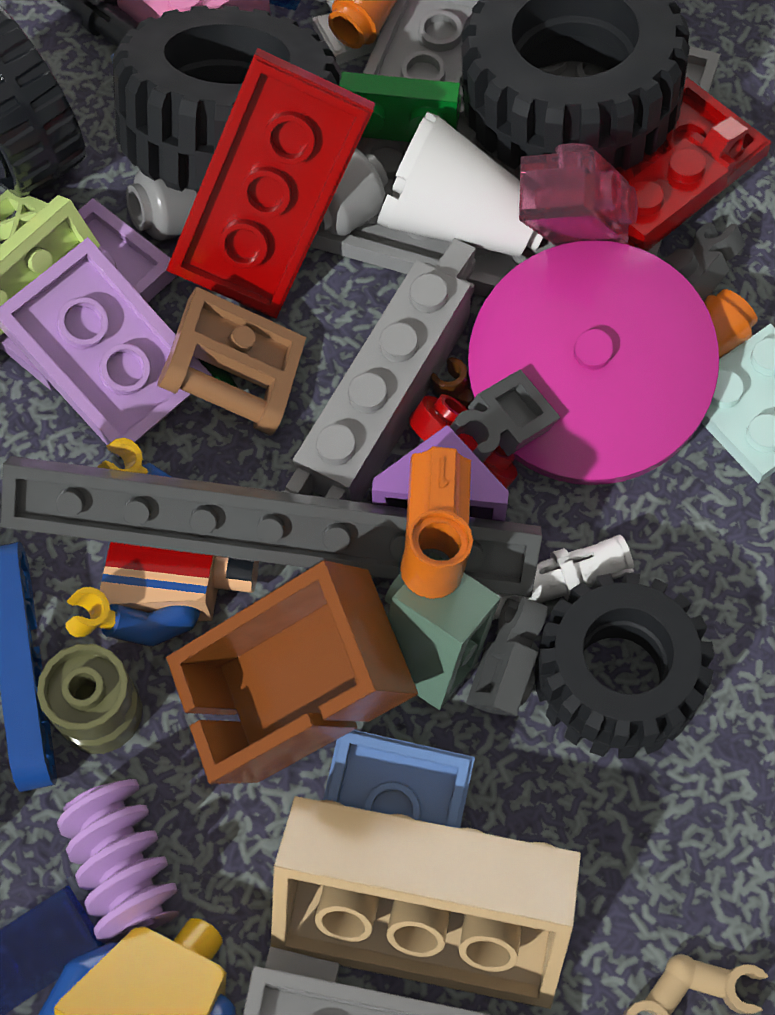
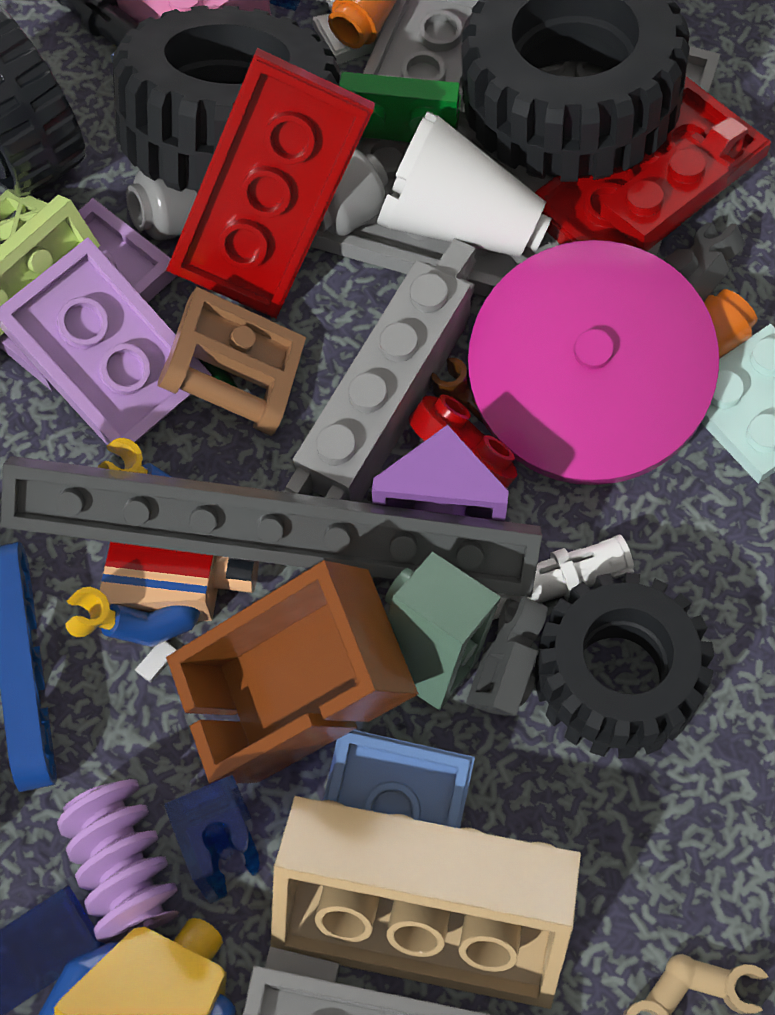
olive wheel [37,644,142,754] -> none
orange piece [400,446,473,599] -> none
dark grey plate [449,369,561,463] -> none
clear pink brick [519,143,638,246] -> none
none -> white piece [135,641,177,683]
none -> clear blue hinge [164,774,260,904]

